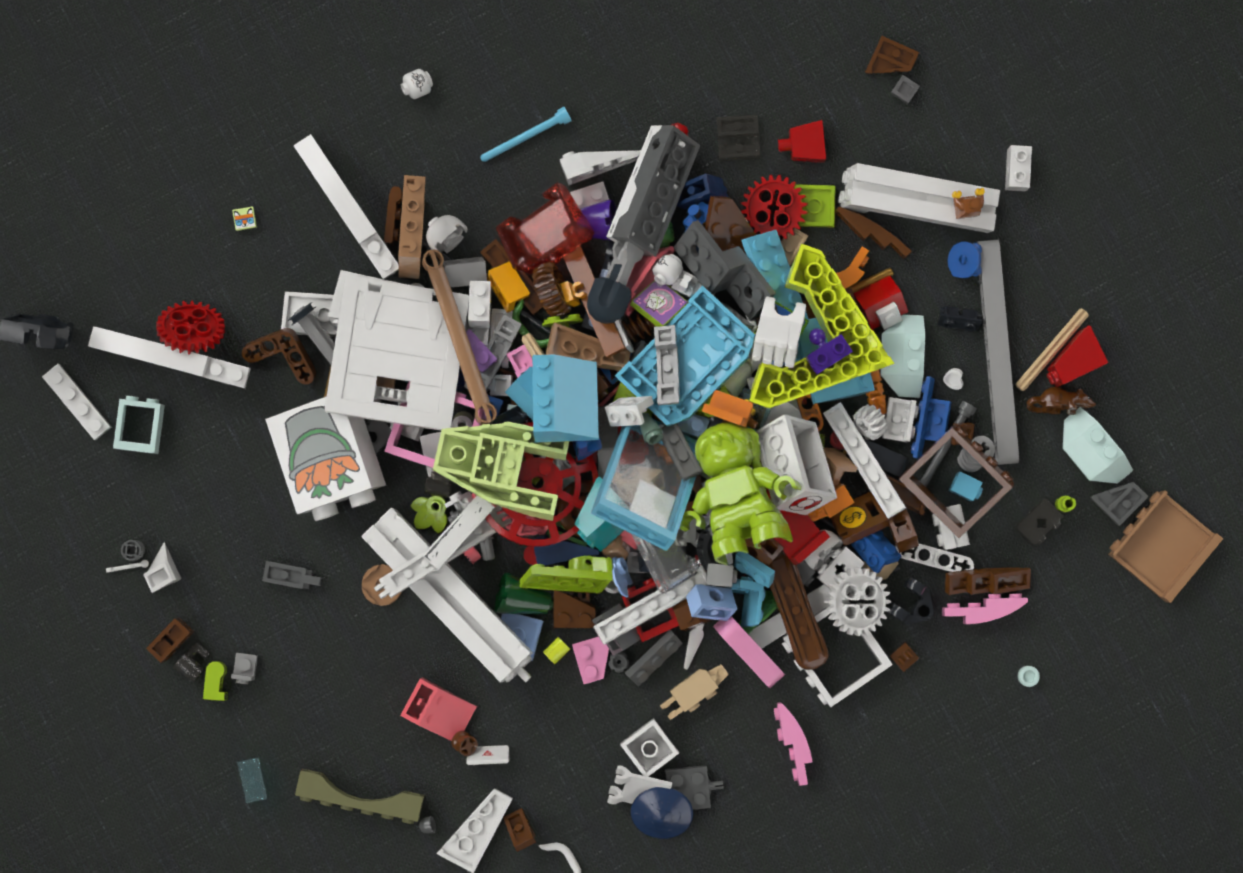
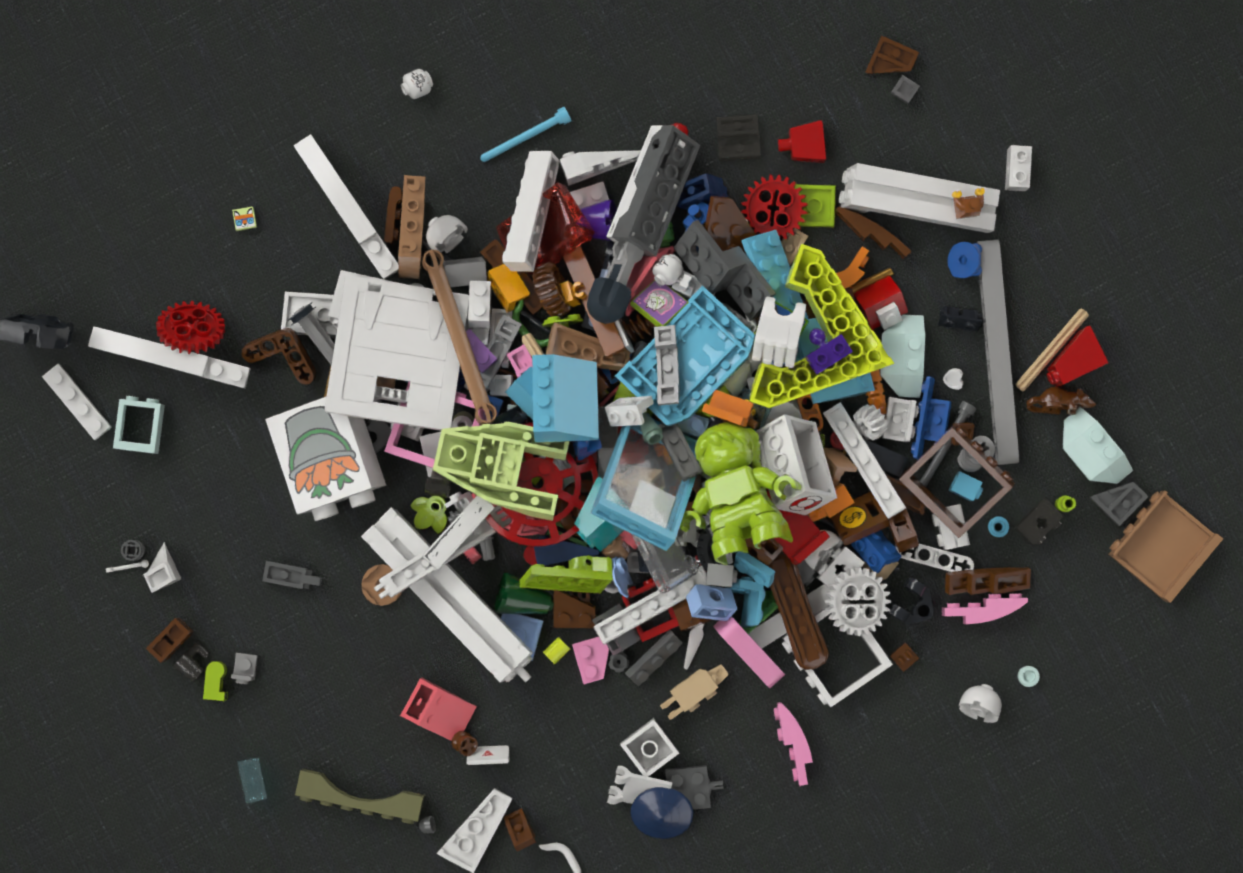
none -> white brick [502,151,560,272]
none -> white cylinder [959,684,1002,723]
none -> medium azure plate [988,517,1009,537]

